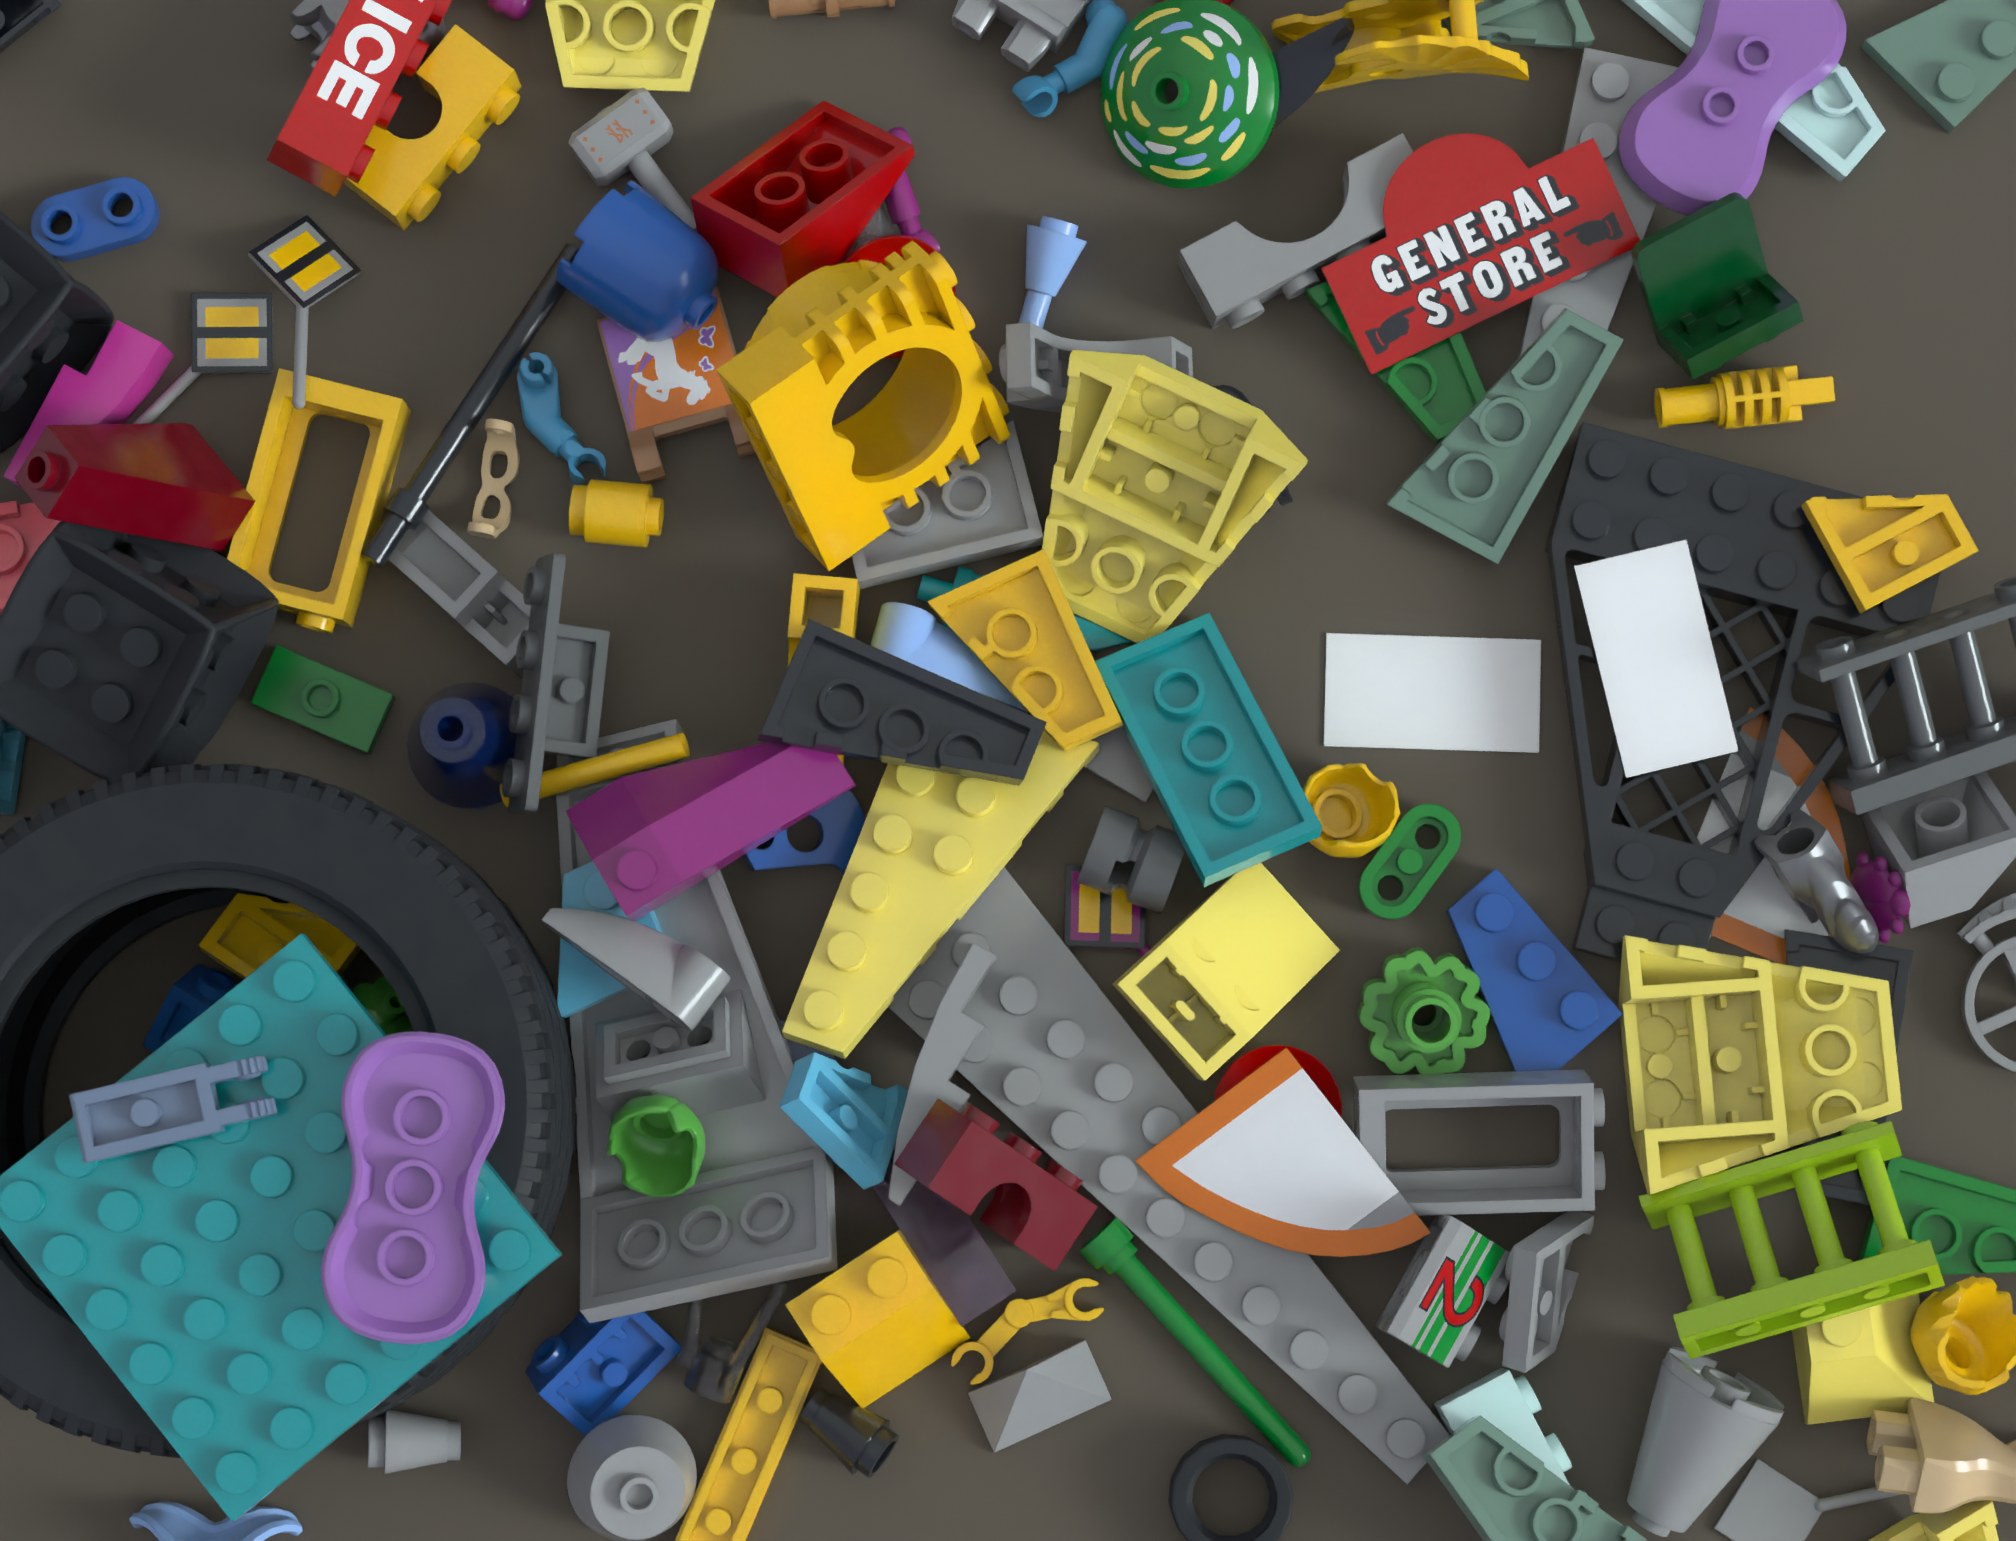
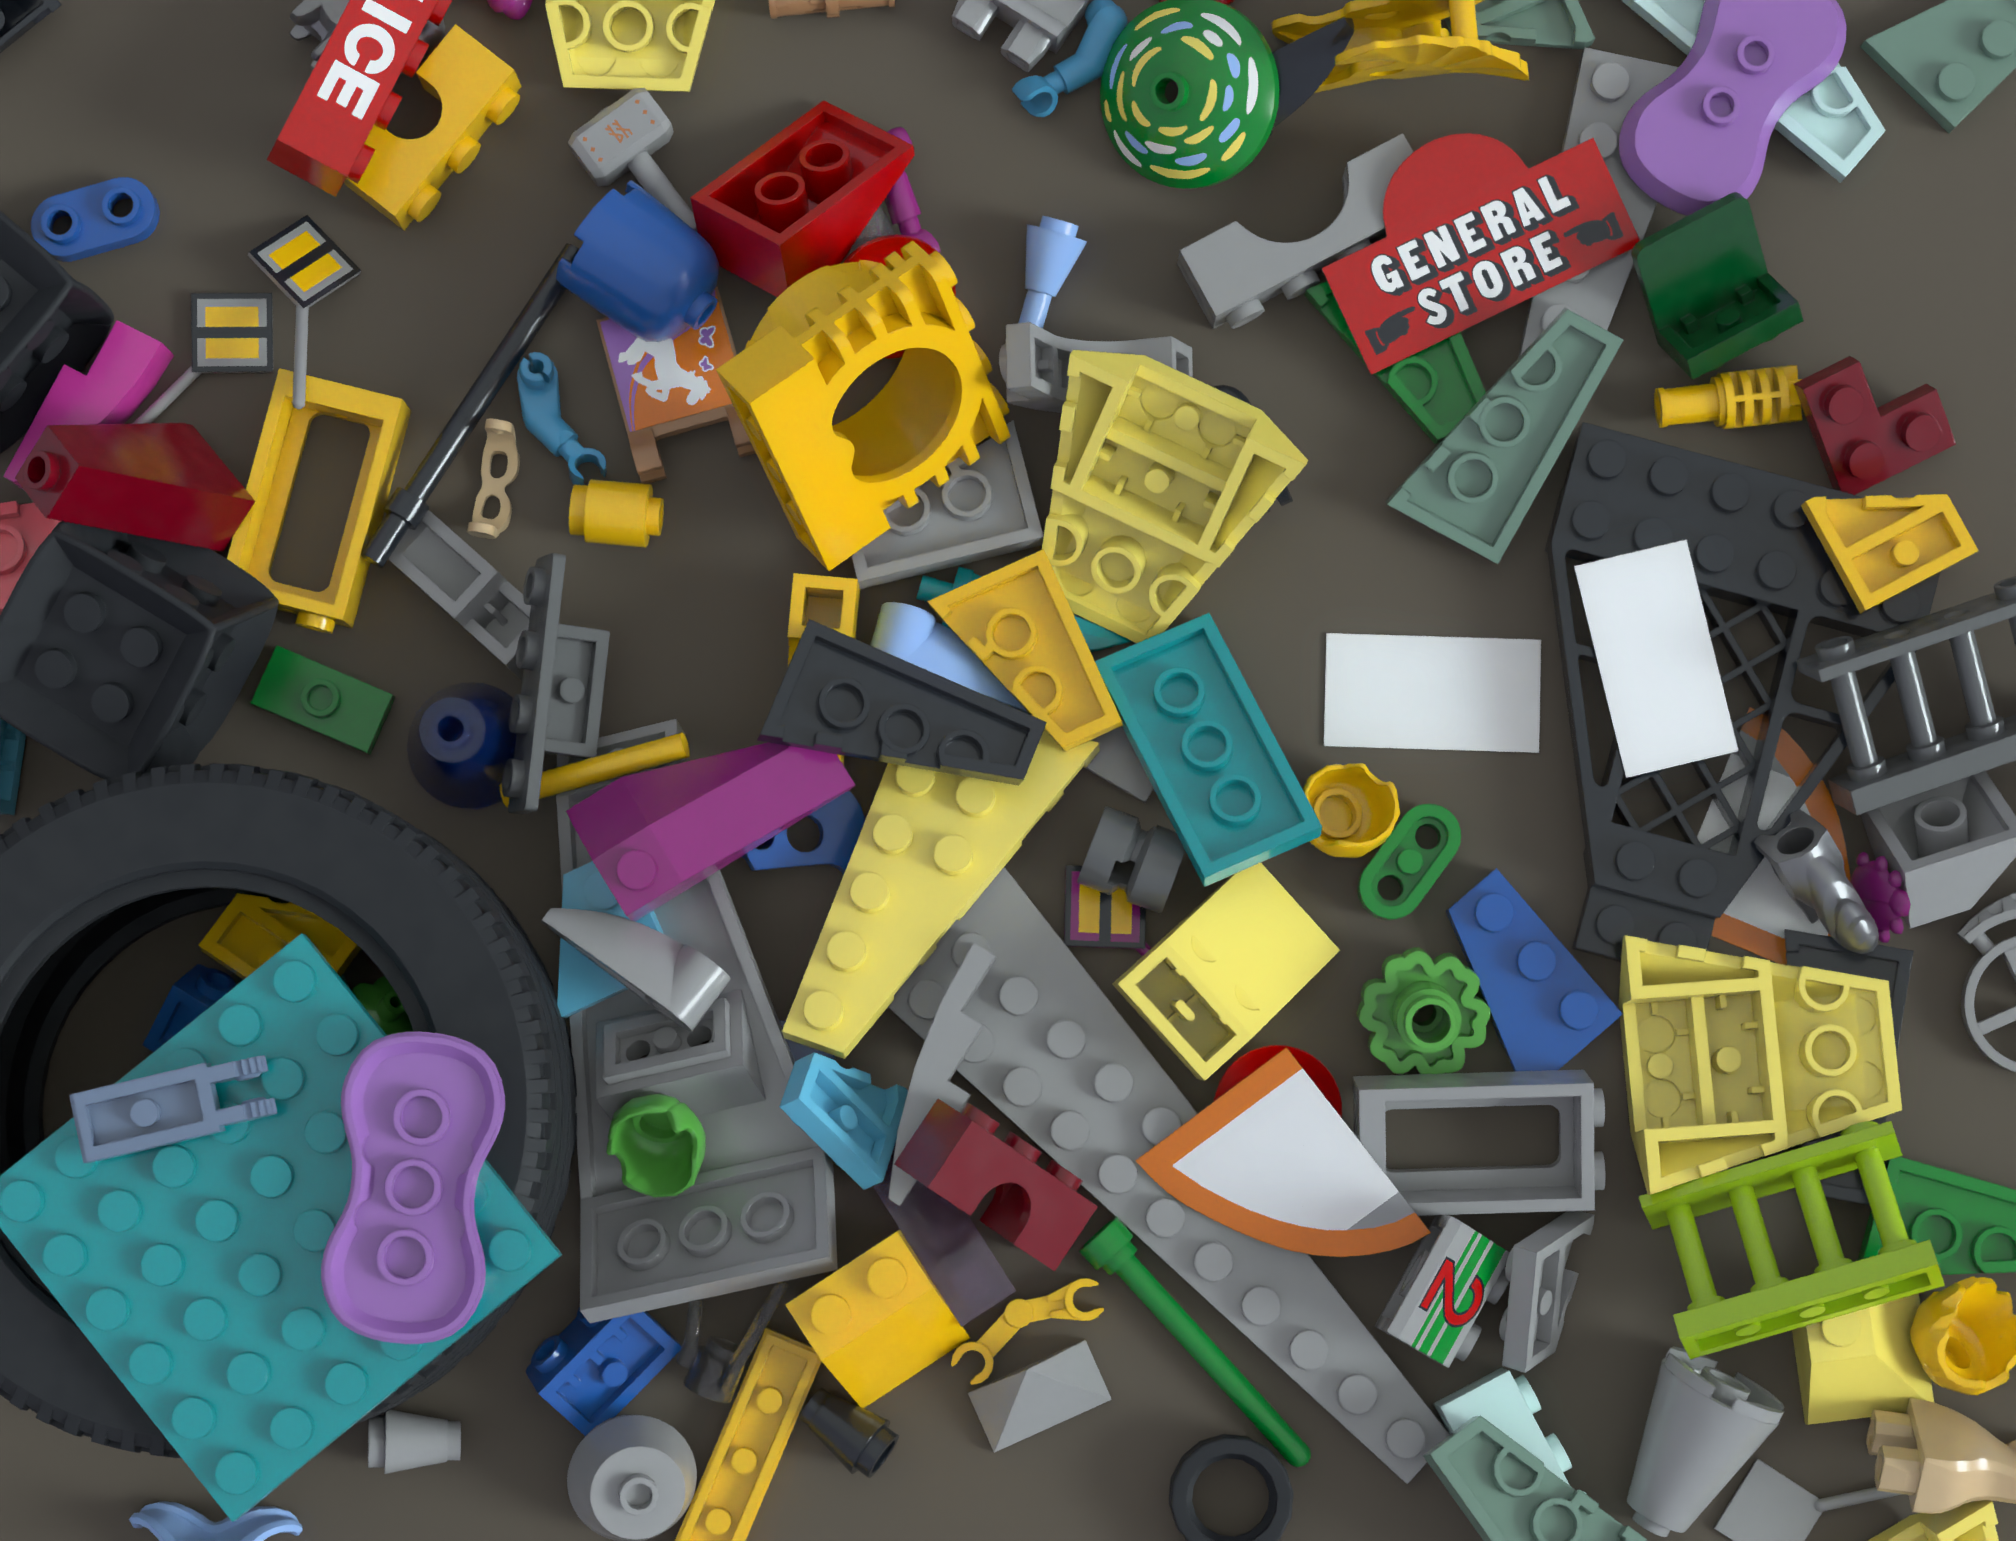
none -> dark red plate [1794,356,1956,495]

